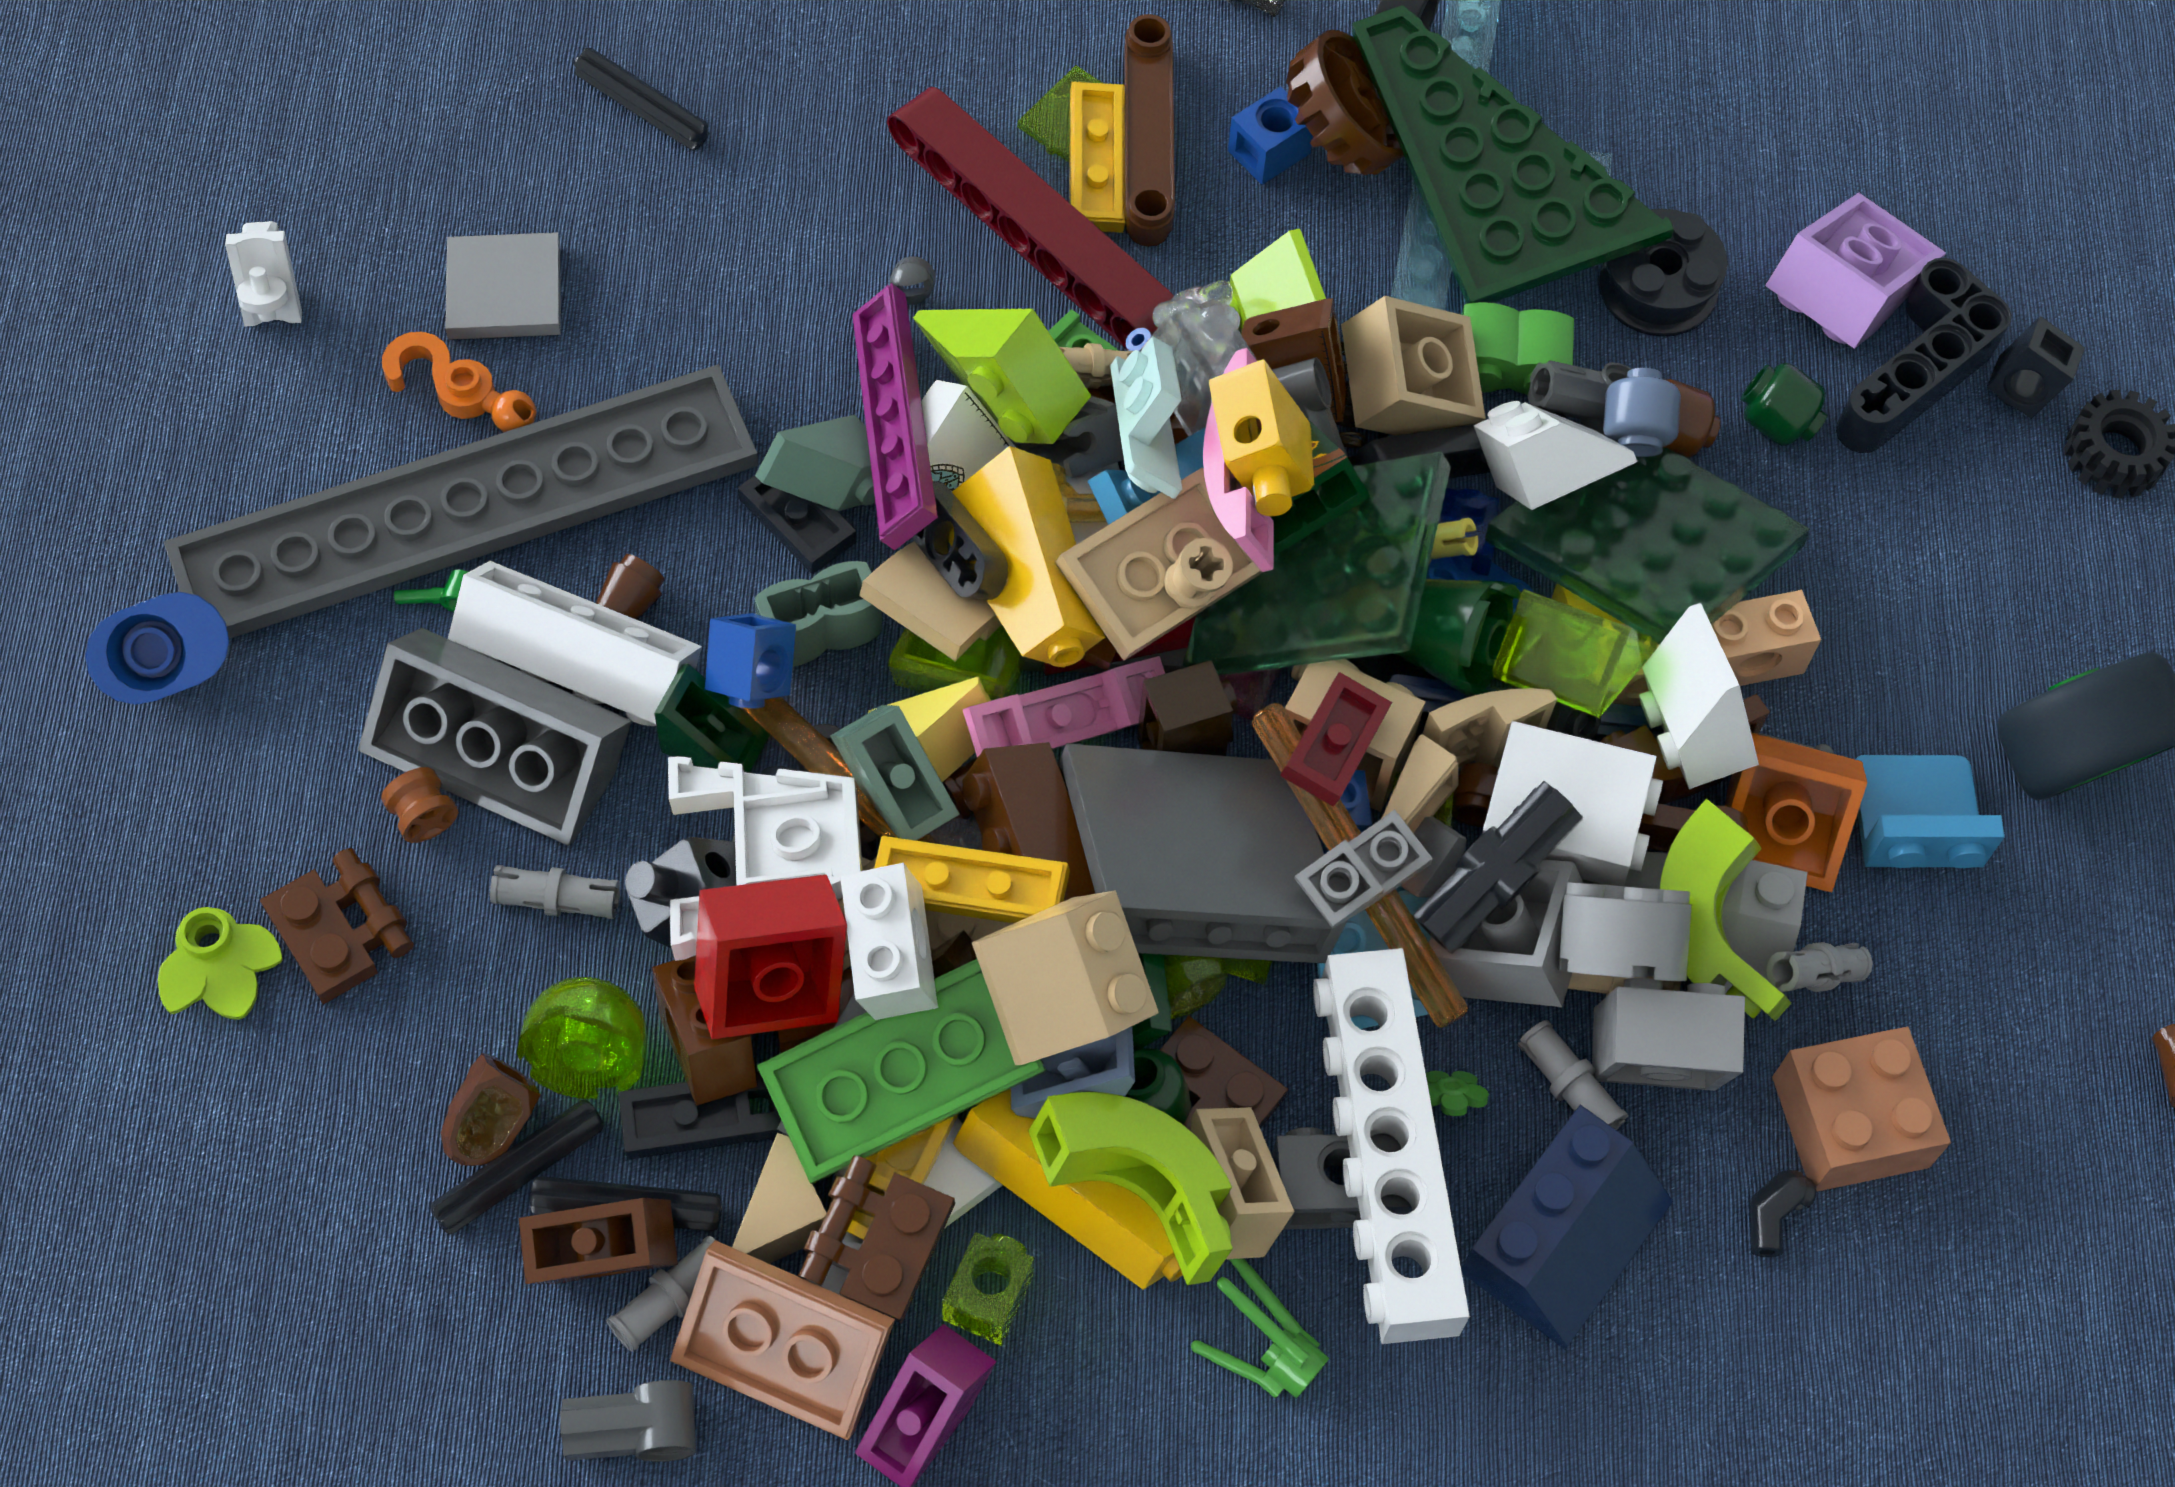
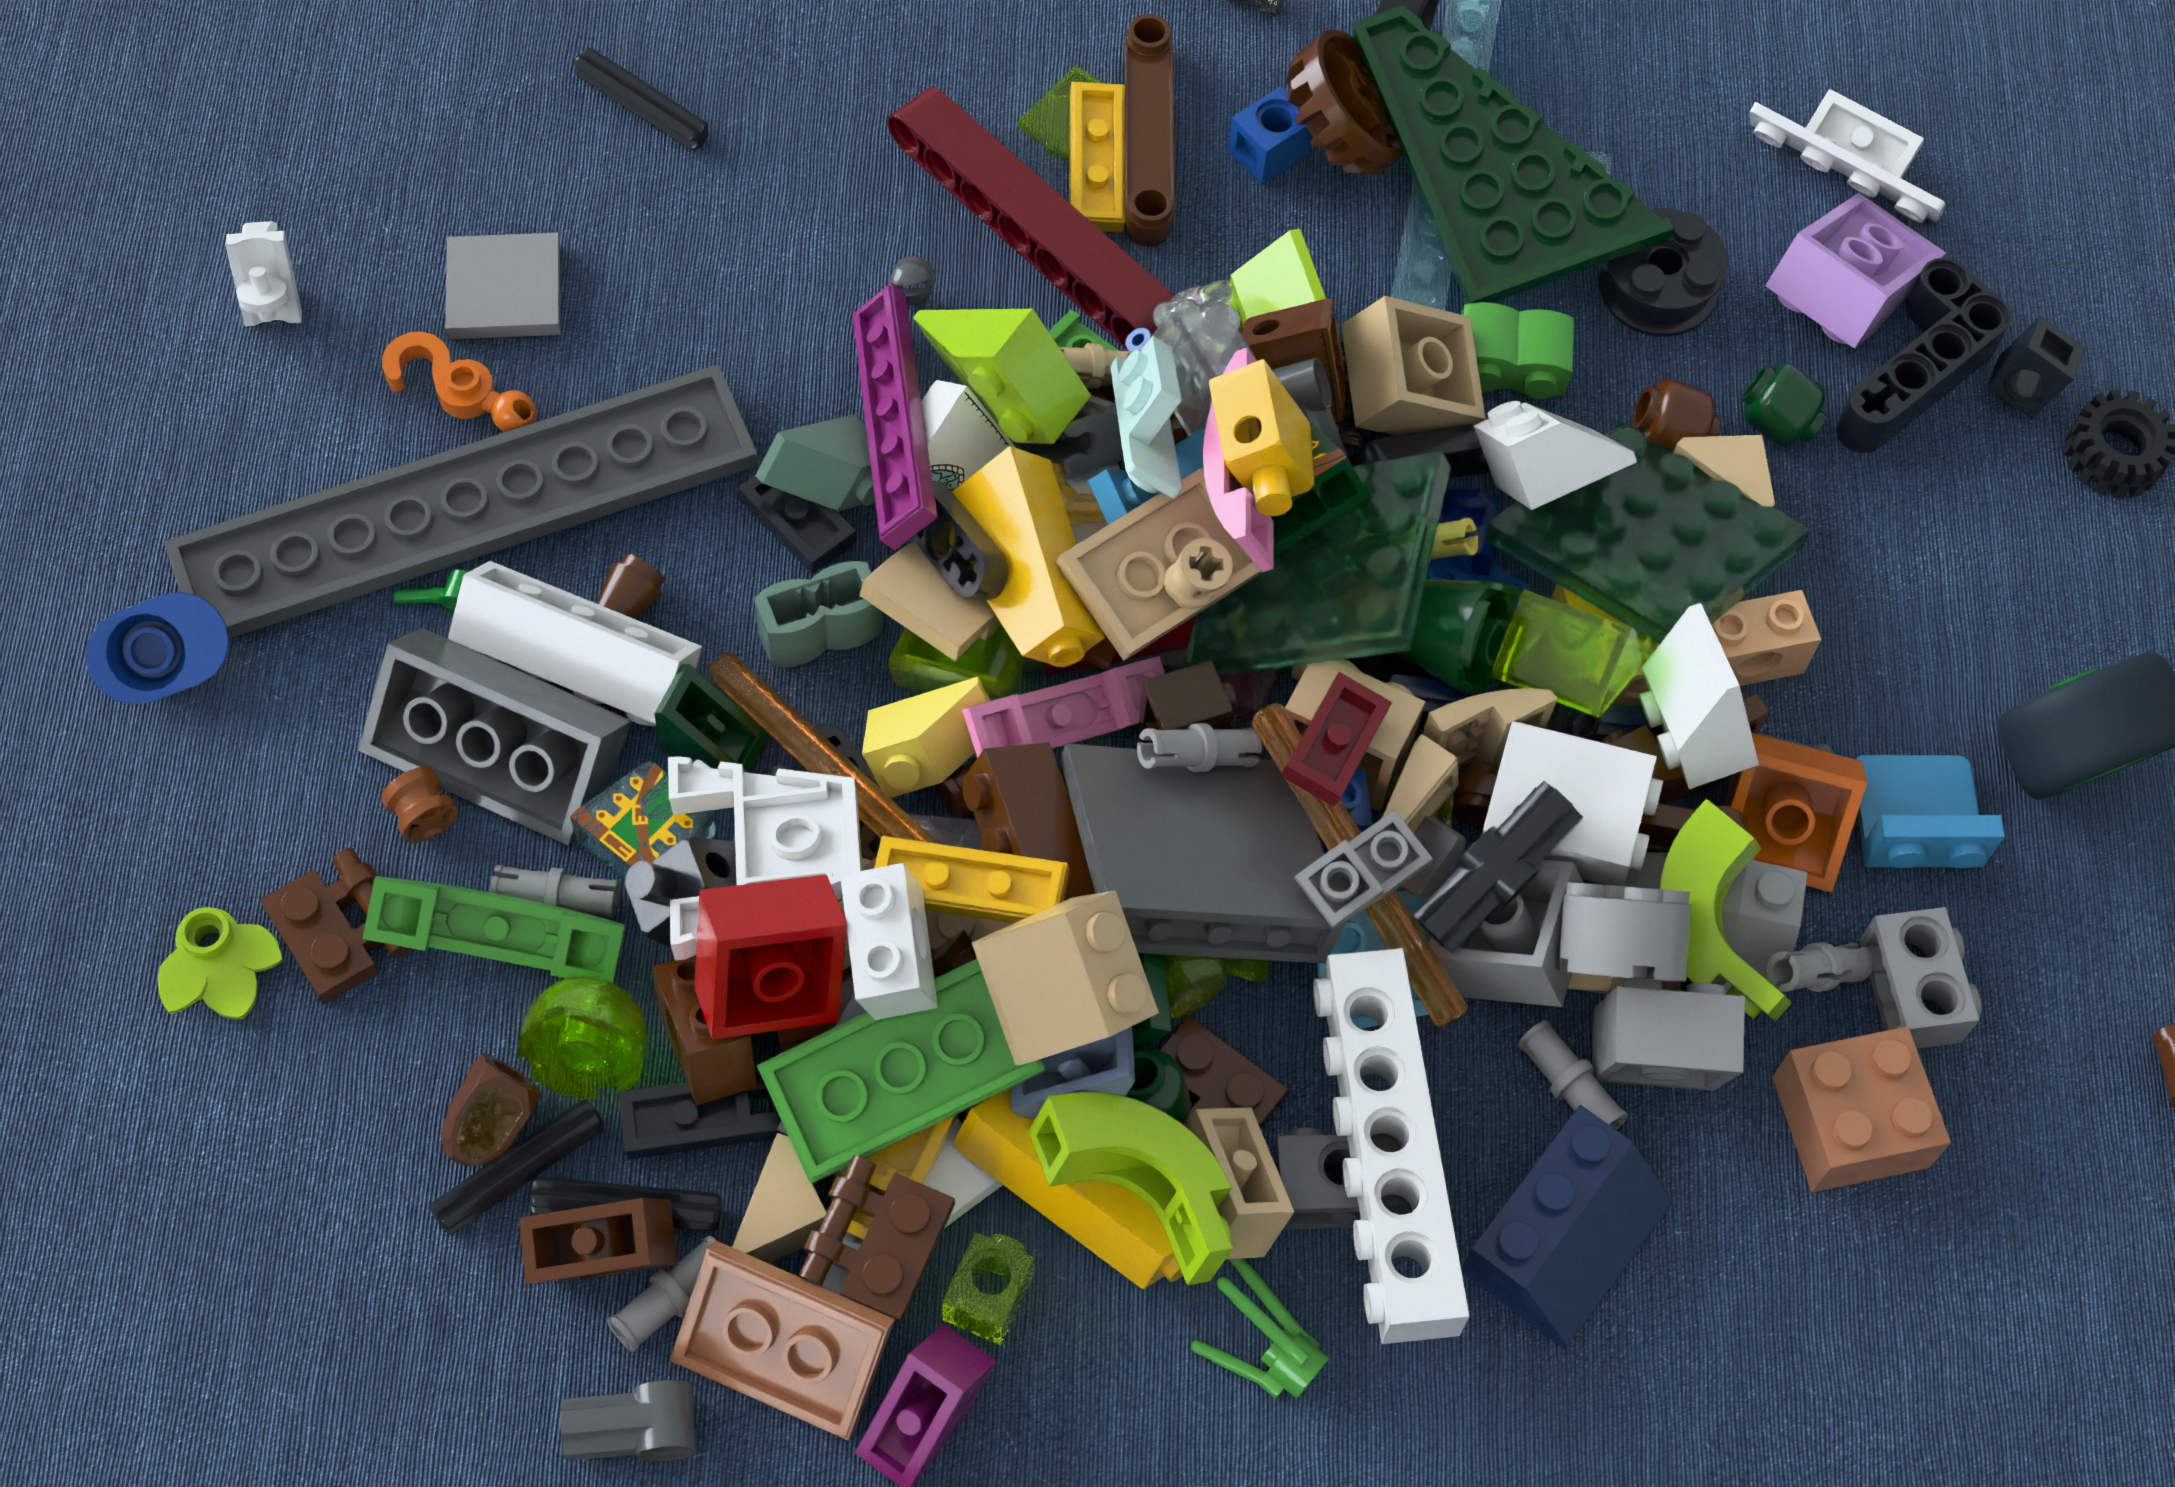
blue brick [705,613,796,708] -> none
sand green slope [830,705,960,841] -> none
bright green plant [1426,1071,1489,1116] -> none
dark grey piece [1527,360,1632,436] -> none
sand blue head [1603,368,1681,457] -> none
black arm [1750,1170,1817,1257] -> none
none -> bright green slope [362,876,625,987]
none -> torso [570,759,716,882]
none -> light grey pin [1137,723,1262,772]
none -> tan slope [1665,435,1775,540]
none -> white bracket [1749,89,1945,223]
none -> light grey brick [1859,907,1981,1049]

